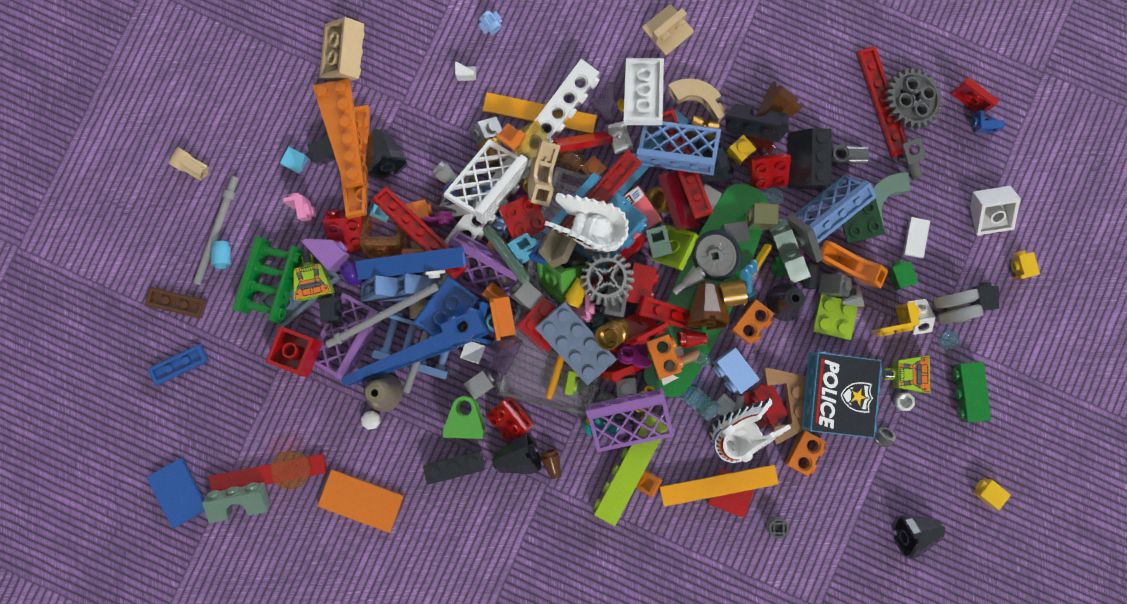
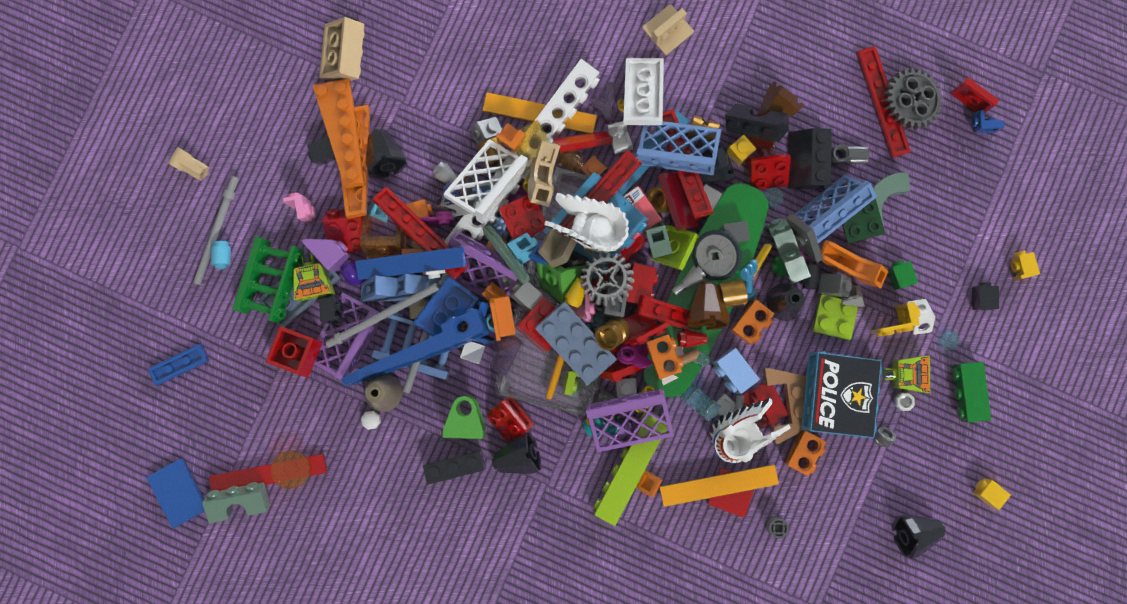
reddish brown tile [145,287,207,319] -> none
medium azure slope [280,147,309,174] -> none
orange tile [318,469,405,533] -> none
white slope [455,62,476,81] -> none
light grey brick [464,371,495,400] -> none
light blue gear [479,11,502,35] -> none
reddish brown cone [541,449,562,479] -> none
tan arch [667,79,725,123] -> none
olive brick [744,202,779,230] -> none
dark grey bracket [897,137,927,180] -> none
white tile [903,217,930,259] -> none
light grey wheel [933,289,984,325] -> none
white slope [970,186,1021,235] -> none

